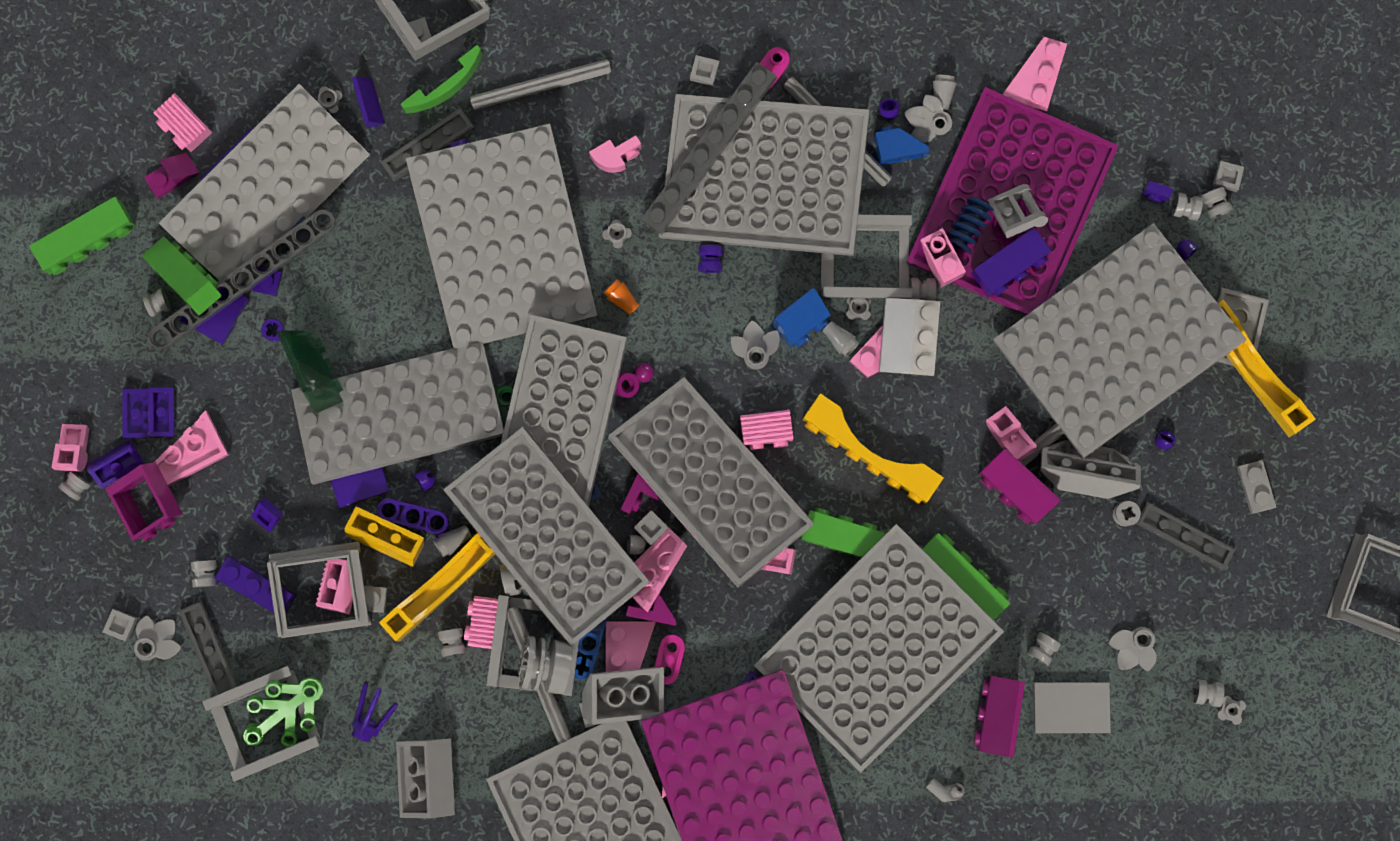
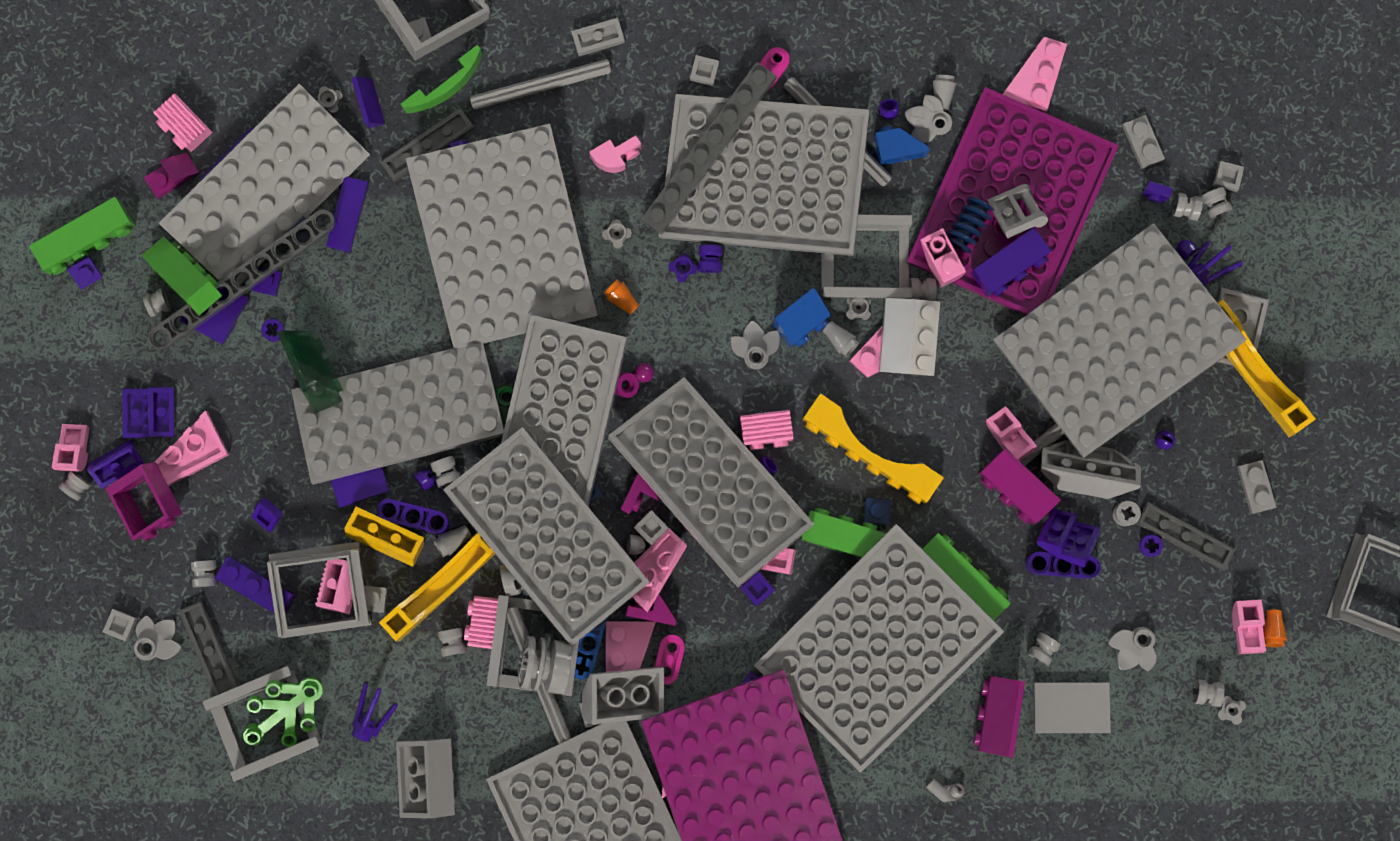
none -> dark purple plate [67,255,103,290]
none -> dark purple tile [326,177,369,253]
none -> light grey wheel [430,456,460,488]
none -> light grey plate [571,18,625,56]
none -> dark purple plate [669,253,698,282]
none -> dark purple plate [740,572,775,607]
none -> dark purple hinge [759,457,778,476]
none -> dark blue plate [864,498,891,525]
none -> dark purple beam [1025,552,1101,579]
none -> dark purple slope [1037,508,1100,567]
none -> light grey plate [1122,115,1165,169]
none -> dark purple bush [1139,535,1163,557]
none -> dark purple plant [1187,241,1243,286]
none -> bright pink brick [1232,600,1266,654]
none -> orange cone [1263,610,1287,647]

